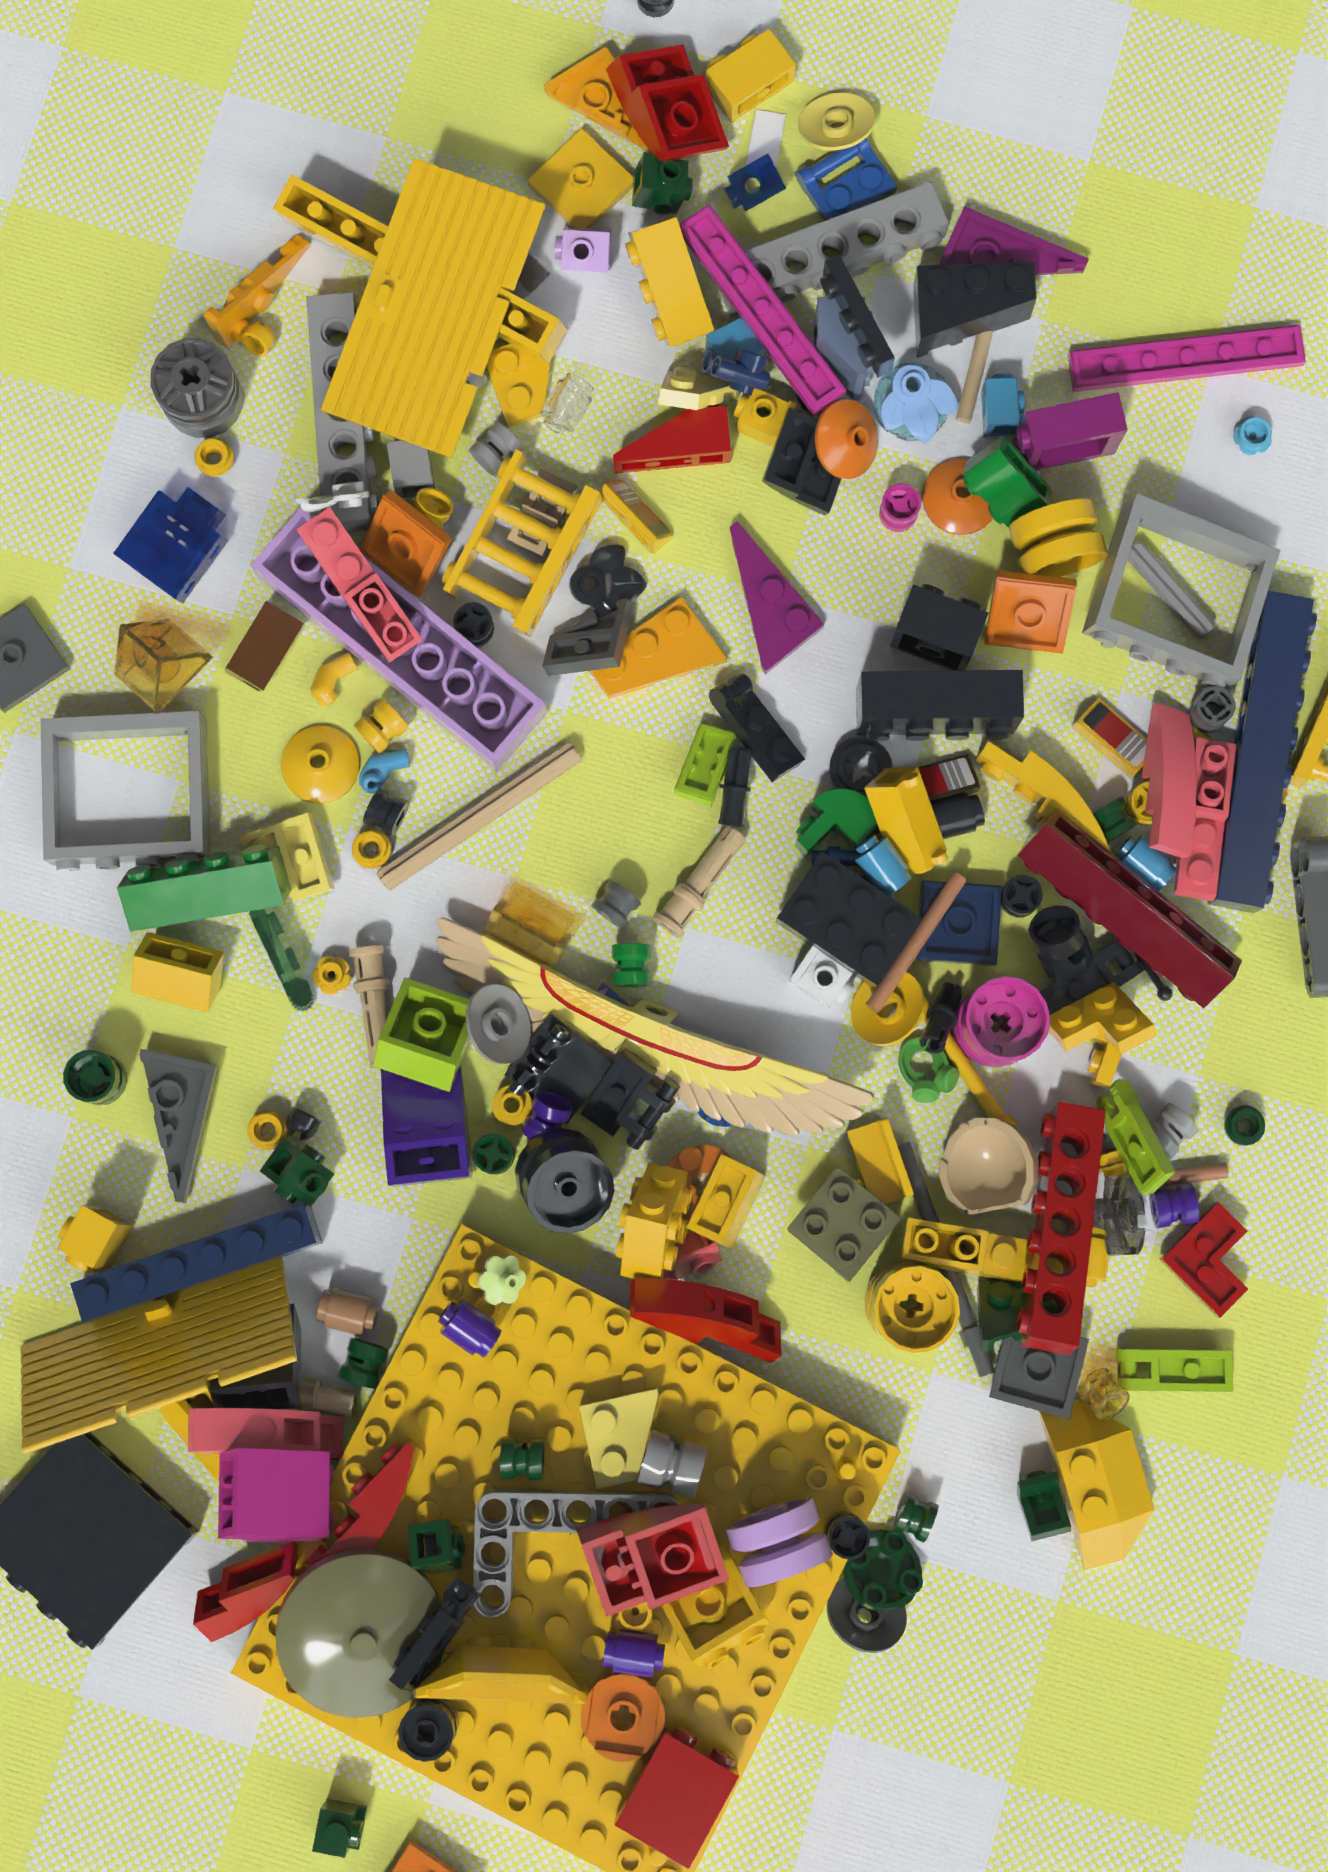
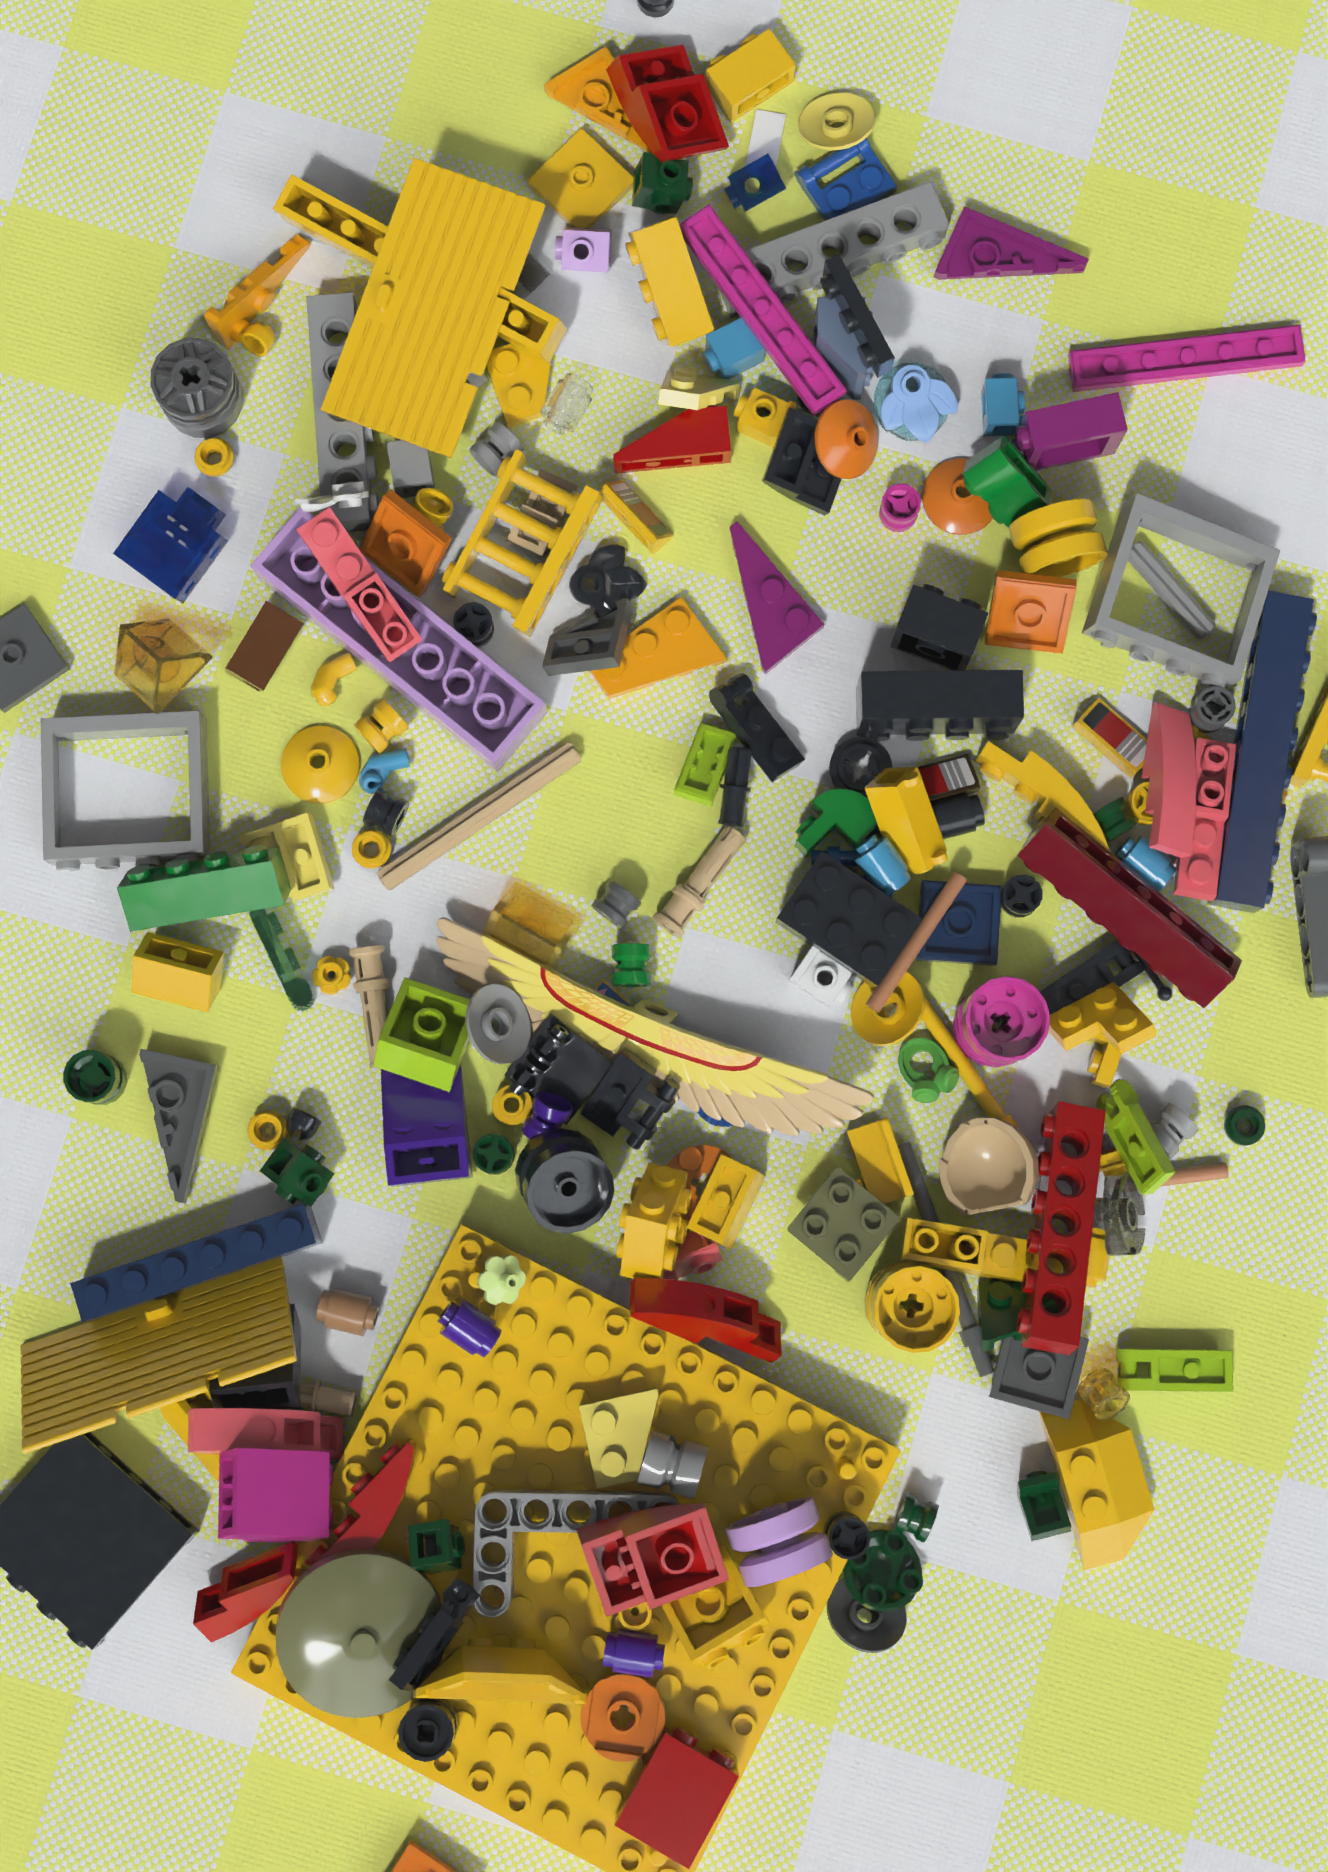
yellow brick [57,1205,134,1272] -> none
dark green brick [312,1799,367,1858] -> none
dark green wheel [338,1337,389,1389] -> none
dark green wheel [500,1436,545,1480] -> none
dark blue plate [702,348,770,395] -> none
black wedge [913,262,1036,358] -> none
black axle [919,981,962,1054] -> none
tan bar [956,331,993,424] -> none
black wheel [1028,905,1093,981] -> none
dark purple wheel [1149,1183,1199,1228] -> none
red plate [1159,1202,1248,1318] -> none
medium azure plate [1233,417,1272,455] -> none

